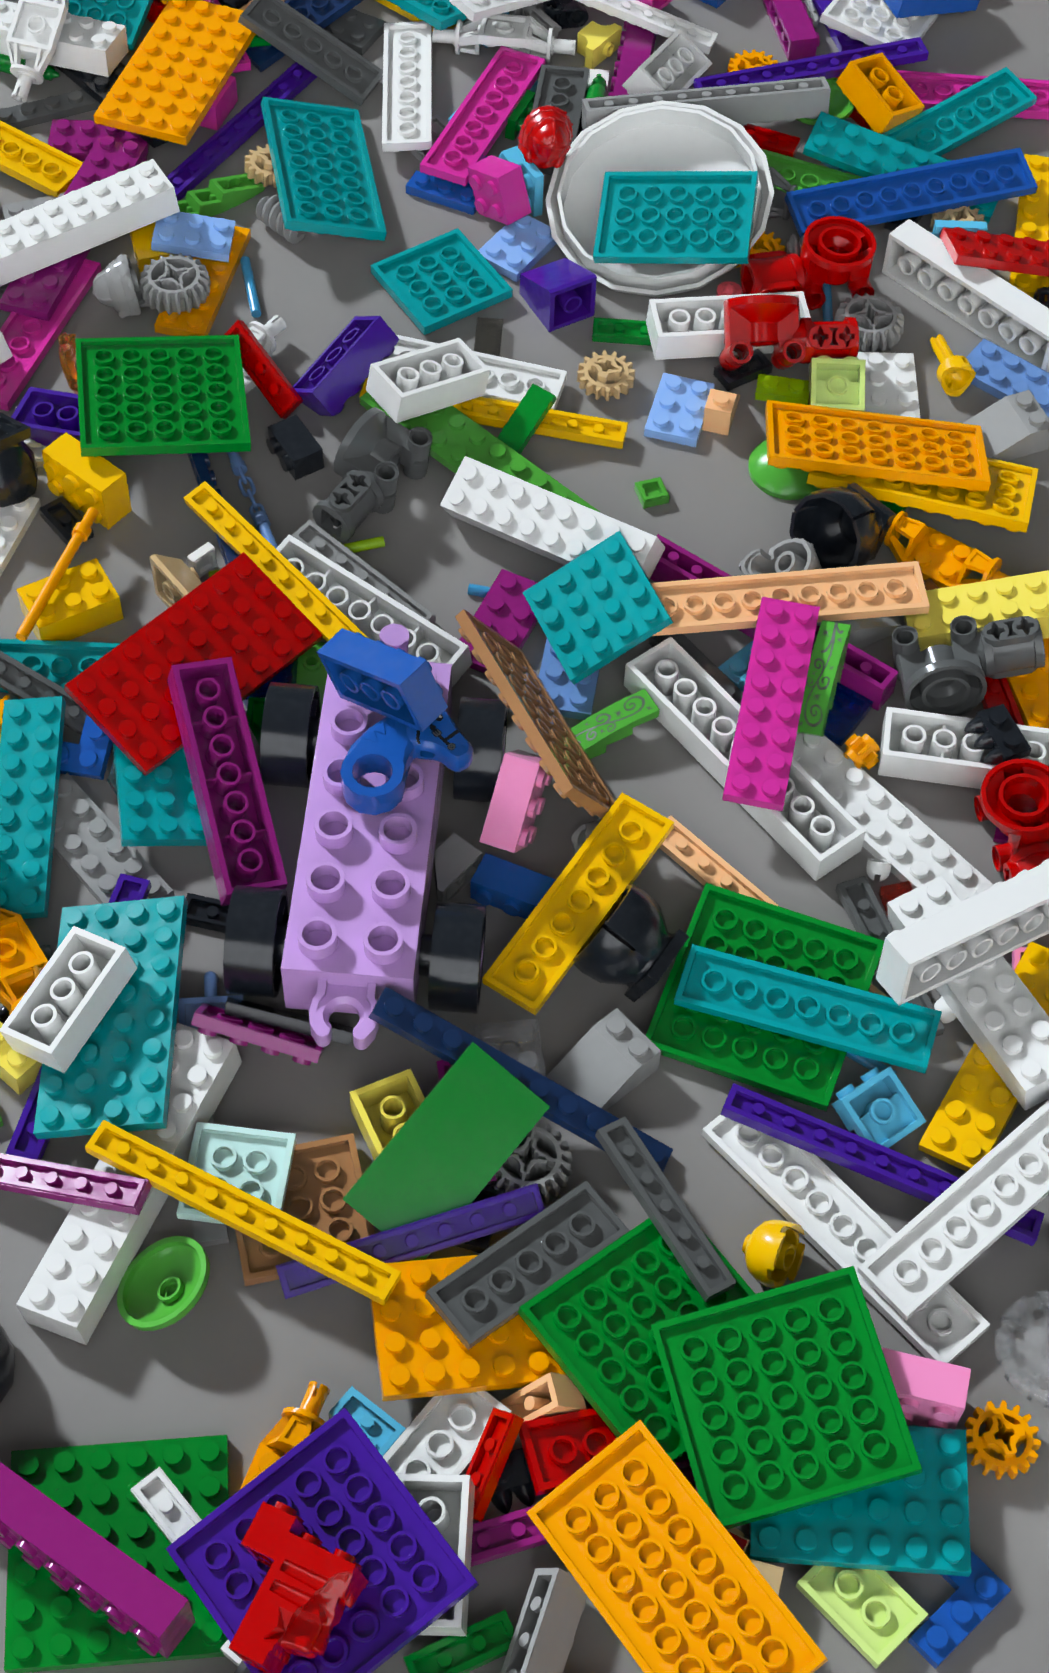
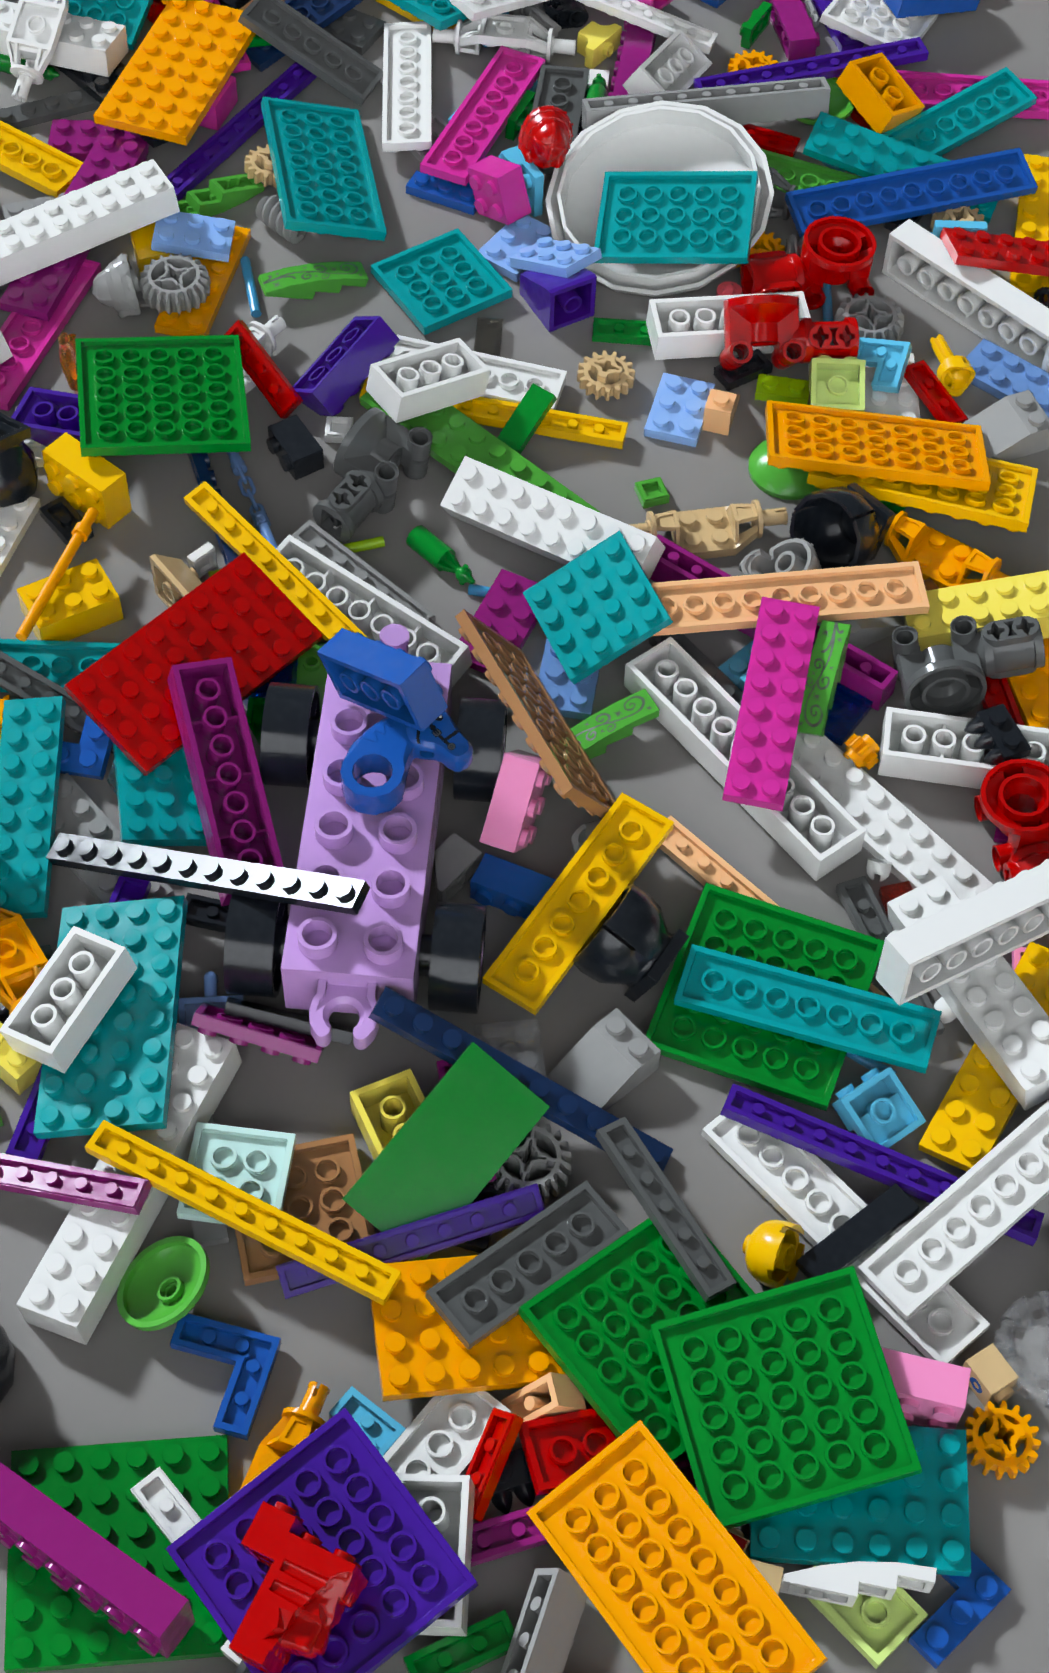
none -> plate [45,833,370,915]
none -> blue plate [170,1313,282,1441]
none -> bright green slope [258,261,369,300]
none -> white tile [325,416,354,443]
none -> green wheel [406,525,475,585]
none -> light blue plate [510,237,602,278]
none -> tan plate [629,499,788,559]
none -> green plate [739,1,772,49]
none -> white slope [779,1561,937,1607]
none -> black tile [795,1183,919,1279]
none -> medium azure plate [857,337,912,393]
none -> red tile [904,360,968,423]
none -> tan brick [963,1343,1019,1407]

